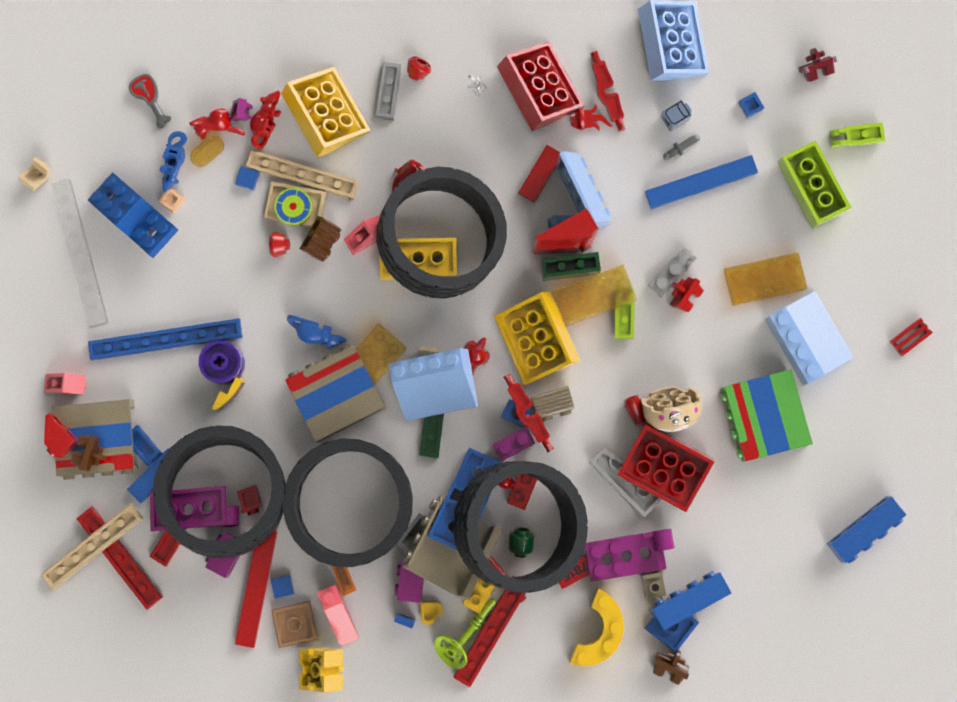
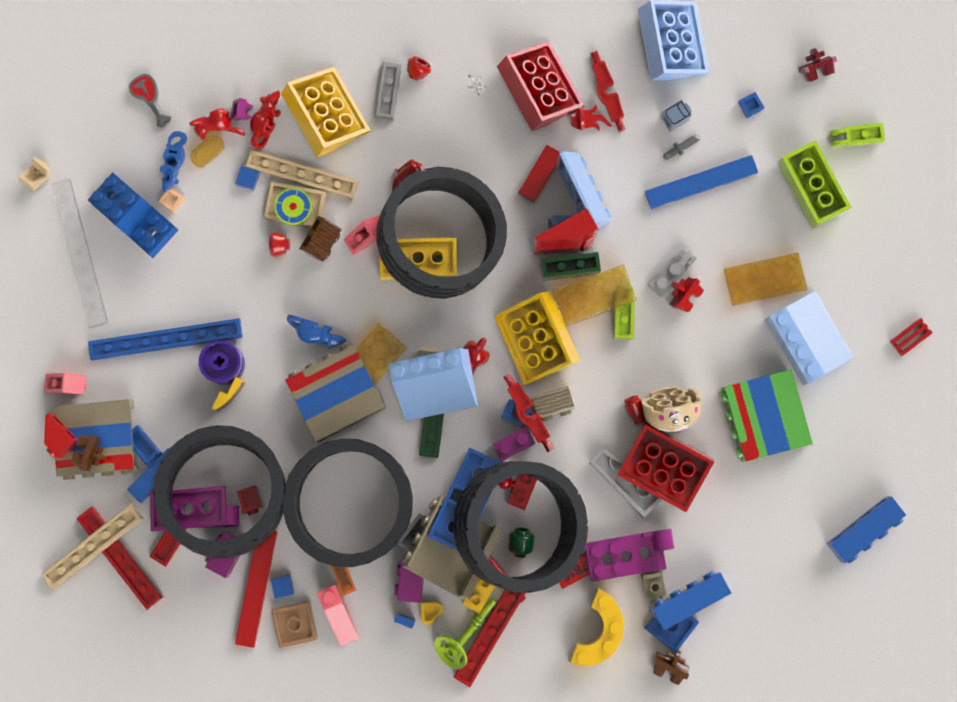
yellow brick [299,647,344,693] -> none

